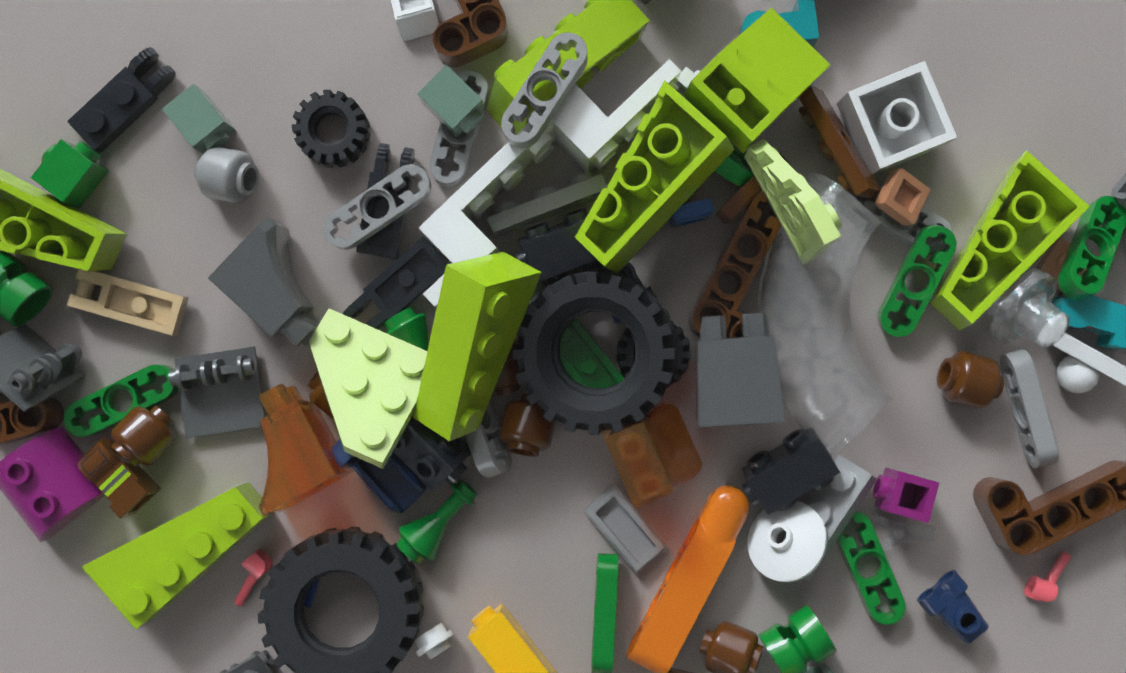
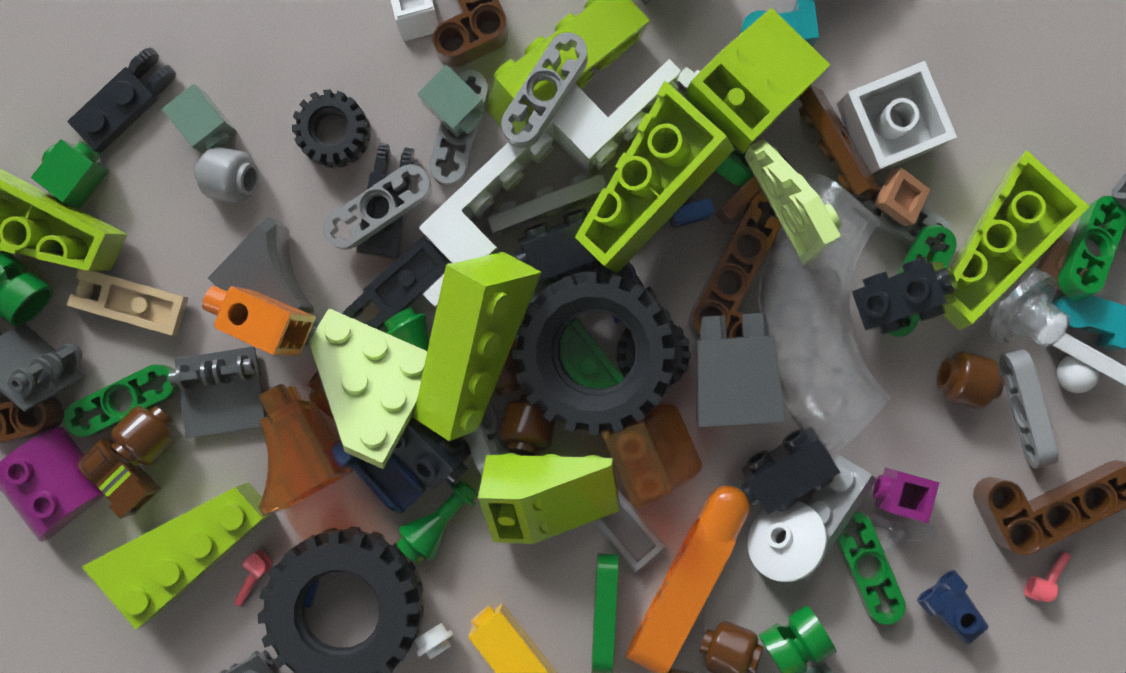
none -> orange torso [202,286,316,356]
none -> lime slope [478,453,620,544]
none -> black brick [851,257,958,335]

